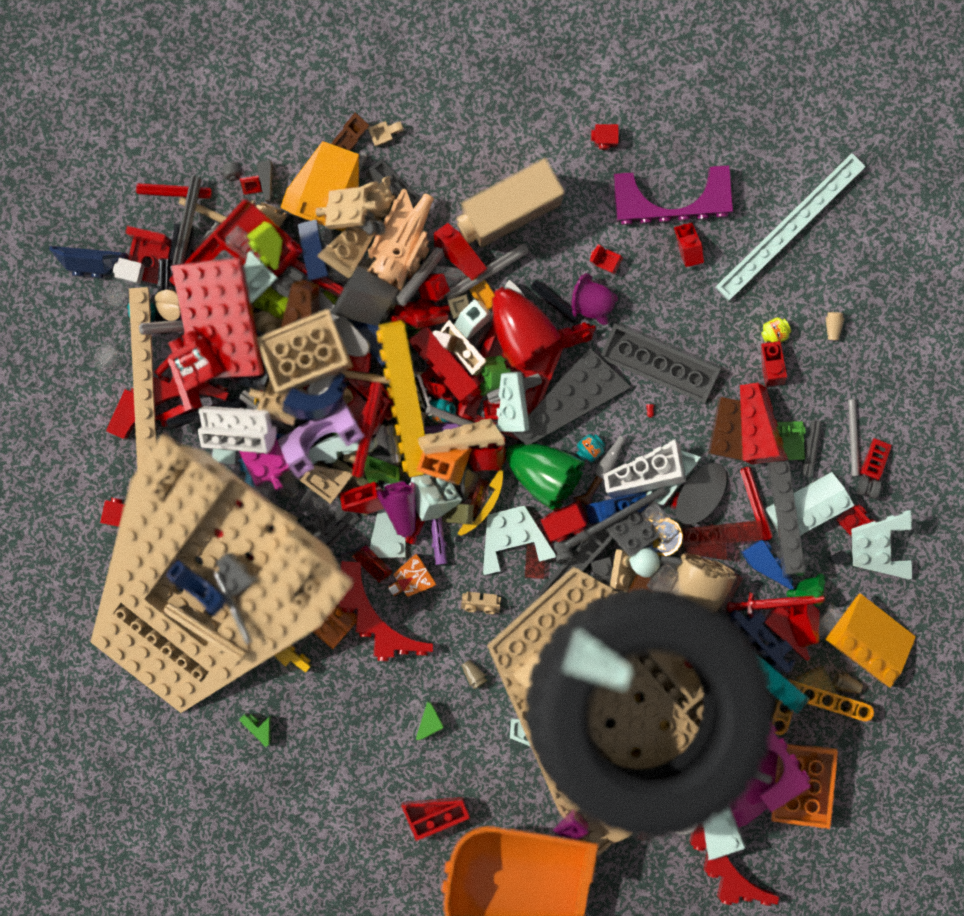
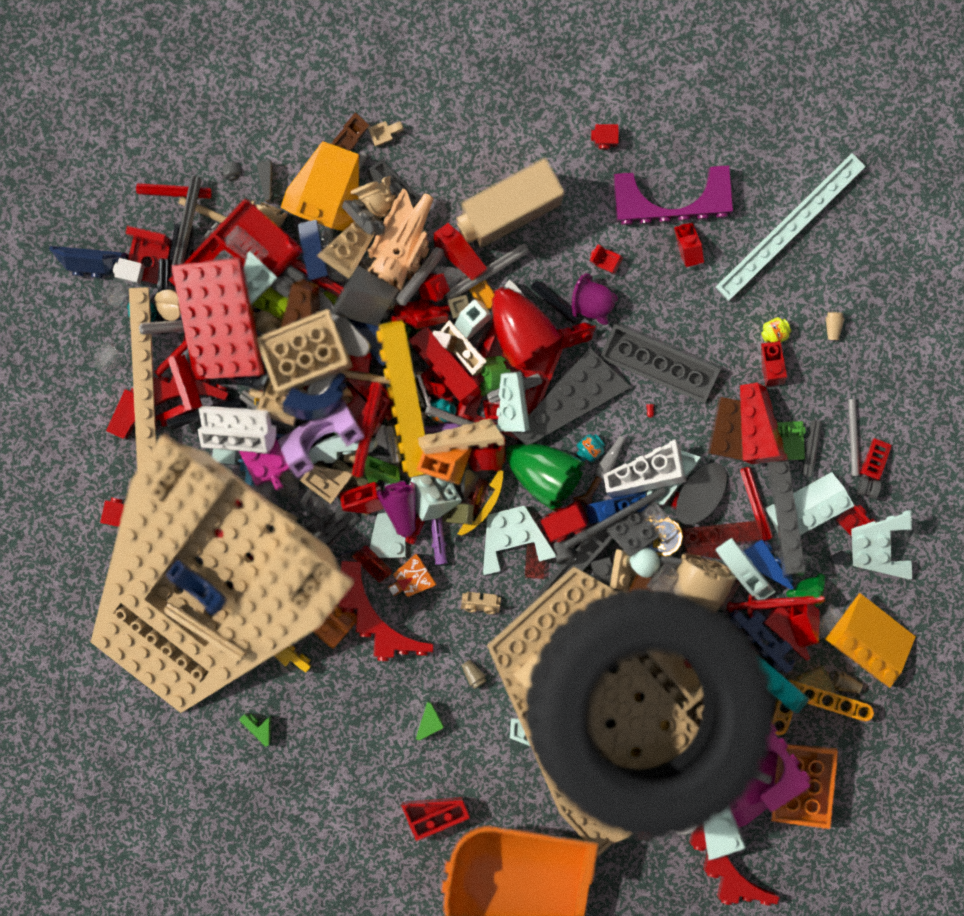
red hips [168,330,223,390] -> none
dark grey bar [213,571,253,645] -> none
dark grey wing [216,552,258,597] -> none
red slope [240,175,262,195] -> none
lime slope [247,222,282,270] -> none
tan plate [315,187,379,229] -> none
magenta slope [553,809,588,839] -> none
light aqua wing [565,630,631,689] -> none
none -> light aqua slope [716,538,776,600]

